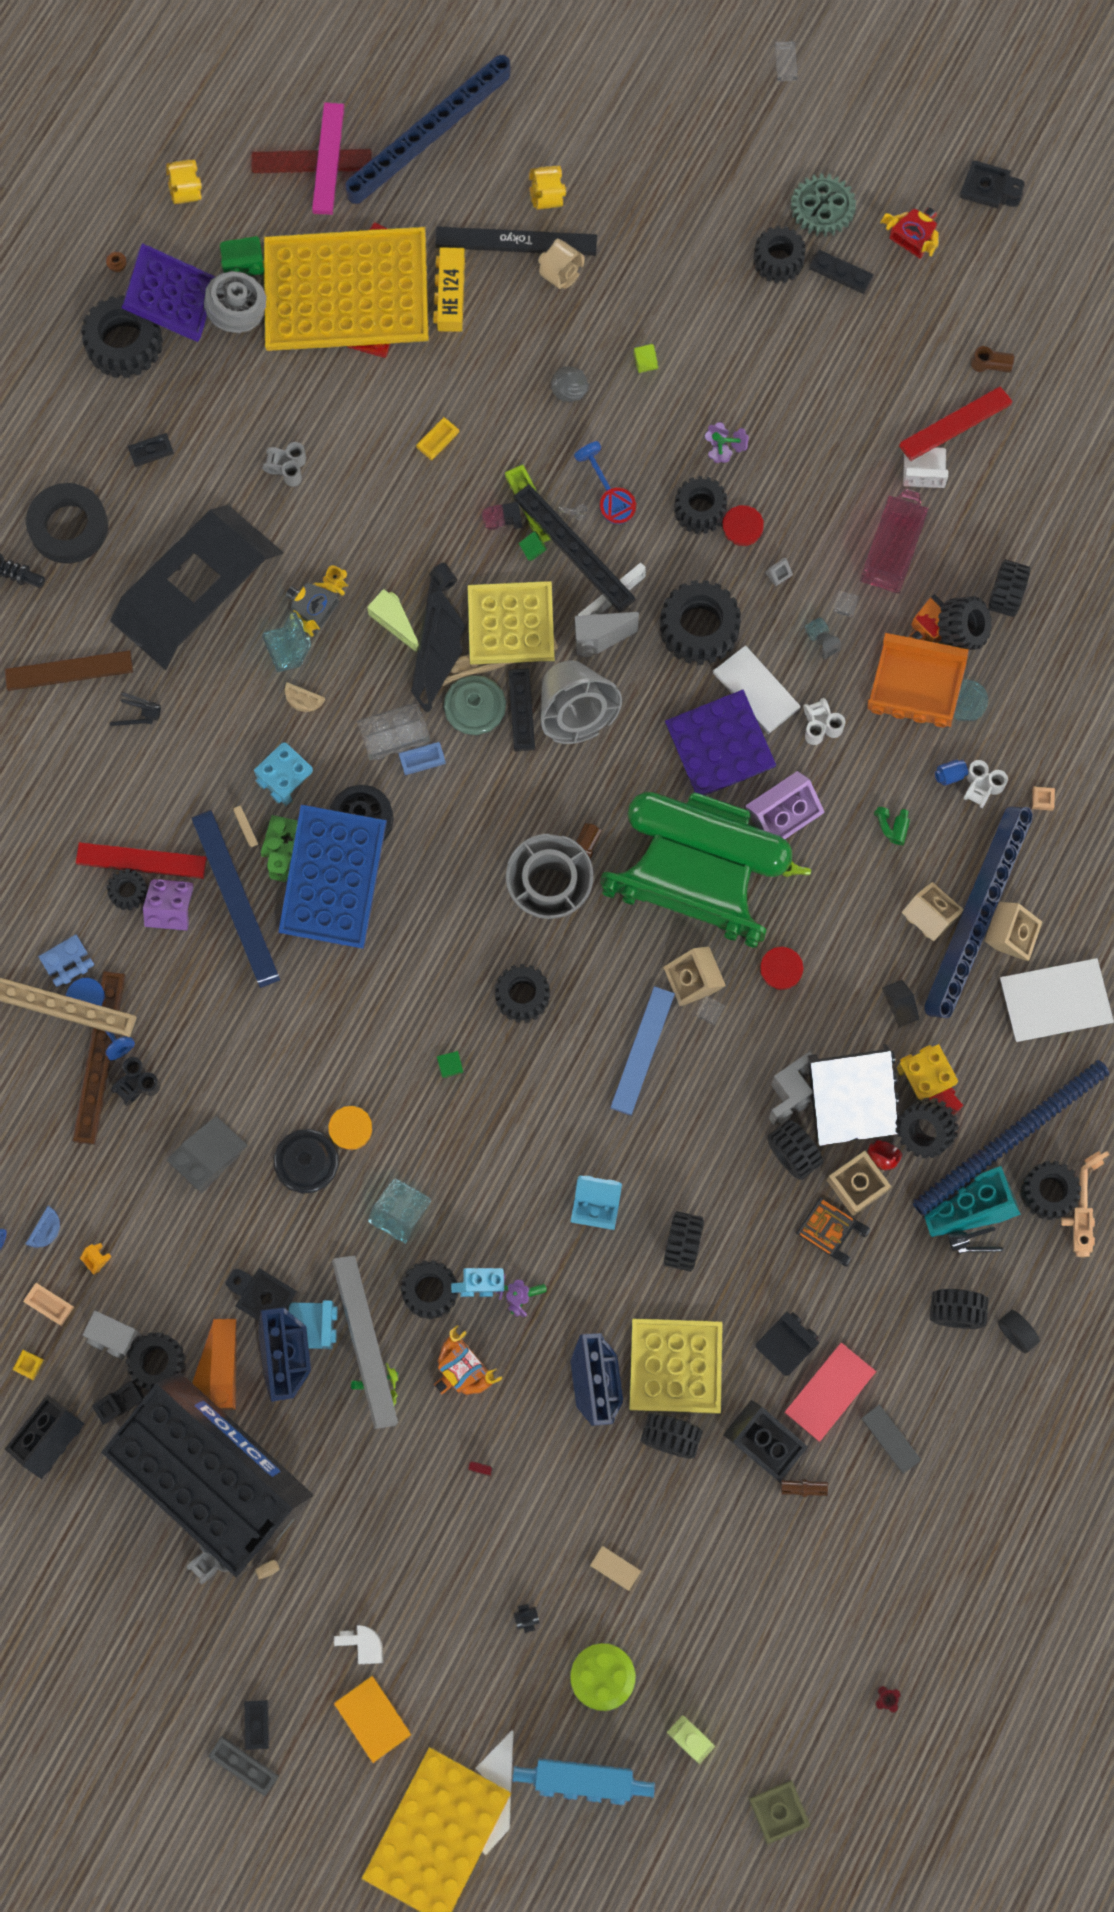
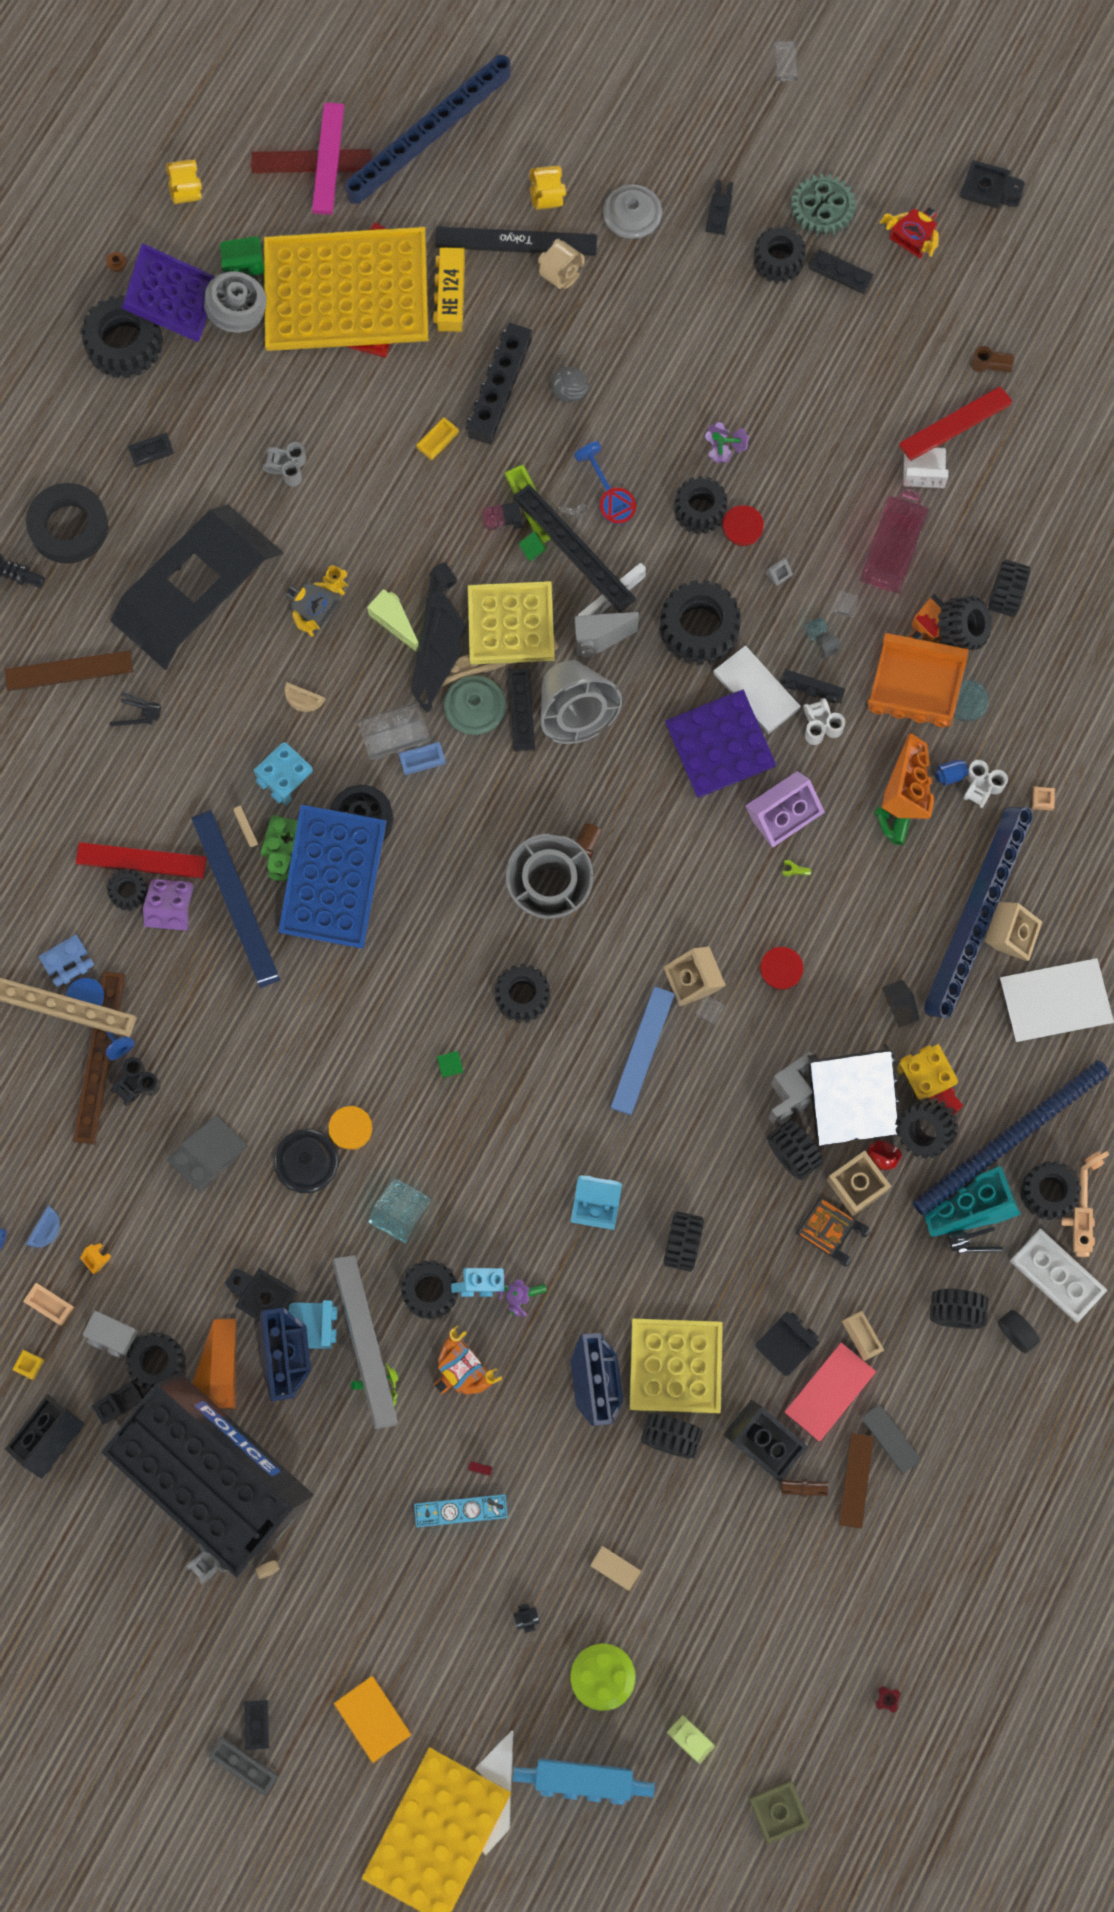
clear light blue bracket [262,612,311,672] -> none
white brick [334,1626,383,1664] -> none
green piece [600,792,793,948] -> none
lime slope [634,344,658,373] -> none
tan slope [902,882,964,941] -> none
none -> tile [414,1495,508,1527]
none -> black brick [465,322,532,445]
none -> light grey piece [602,184,662,239]
none -> black hinge [705,179,734,235]
none -> black plate [781,669,846,703]
none -> reddish brown tile [839,1433,874,1529]
none -> tan tile [842,1311,884,1361]
none -> orange wedge [882,733,934,819]
none -> white tile [1010,1228,1107,1323]

